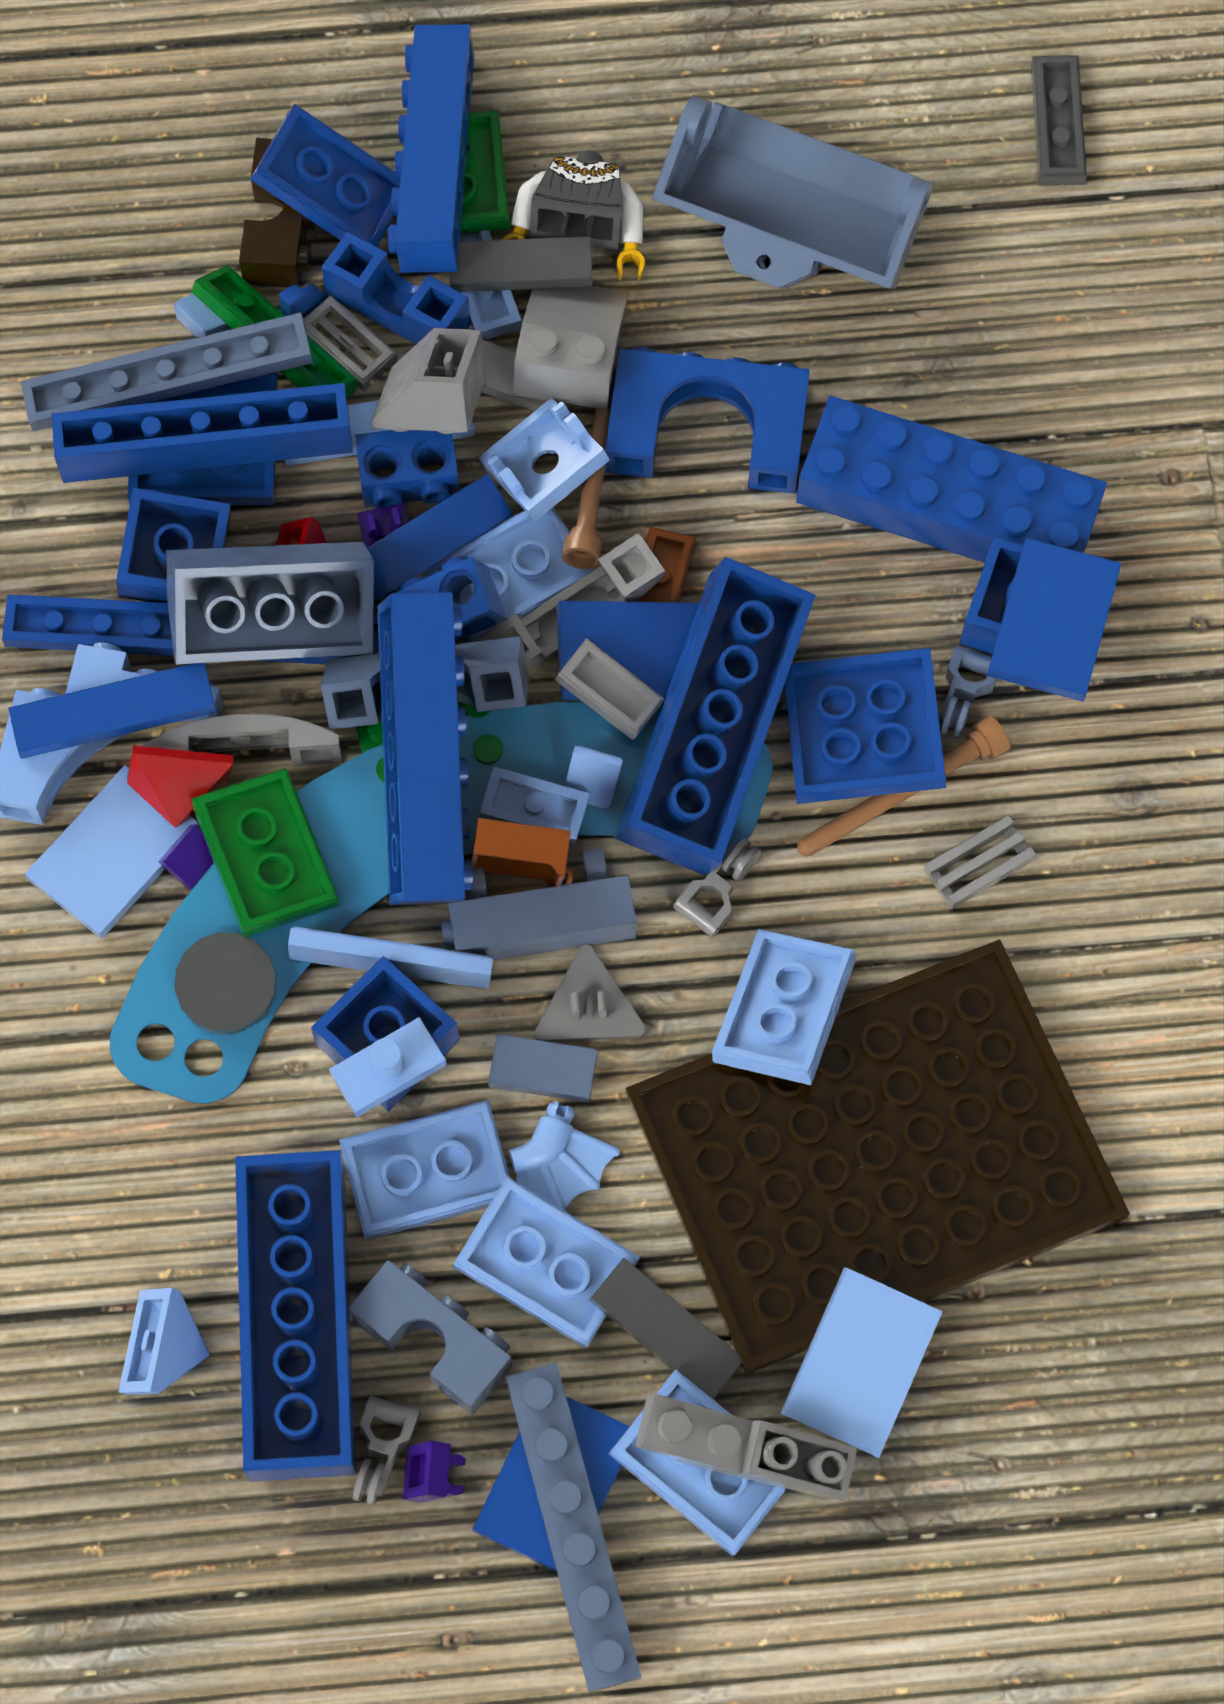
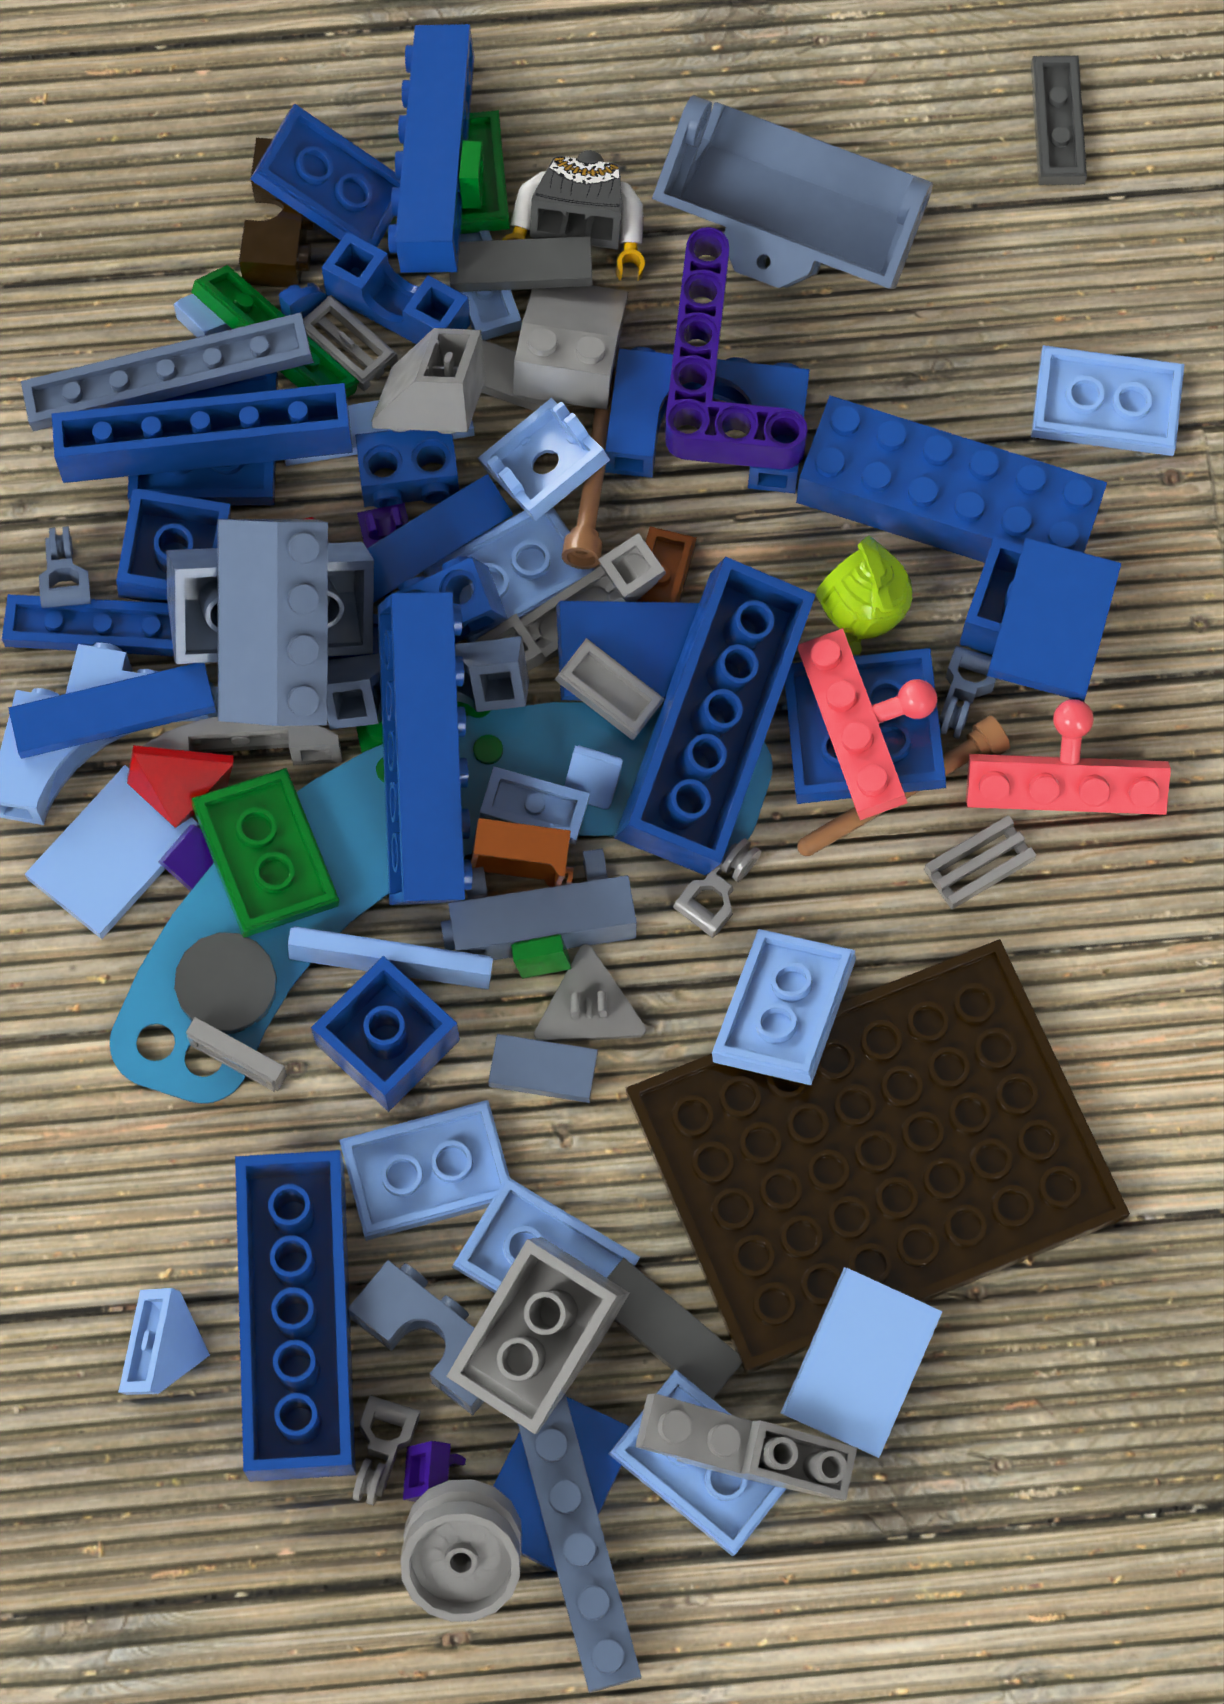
light blue tile [329,1017,447,1118] -> none
light blue arm [509,1102,620,1212] -> none
none -> sand blue piece [39,526,91,608]
none -> light grey tile [186,1017,287,1092]
none -> sand blue slope [217,519,328,726]
none -> light grey wheel [401,1479,522,1622]
none -> light grey slope [446,1237,630,1434]
none -> green tile [459,141,485,209]
none -> green tile [511,934,571,979]
none -> dark purple beam [665,227,807,470]
none -> coral plate [797,628,937,820]
none -> lime helmet [815,535,912,655]
none -> coral plate [966,699,1171,815]
none -> light blue tile [1031,345,1185,456]

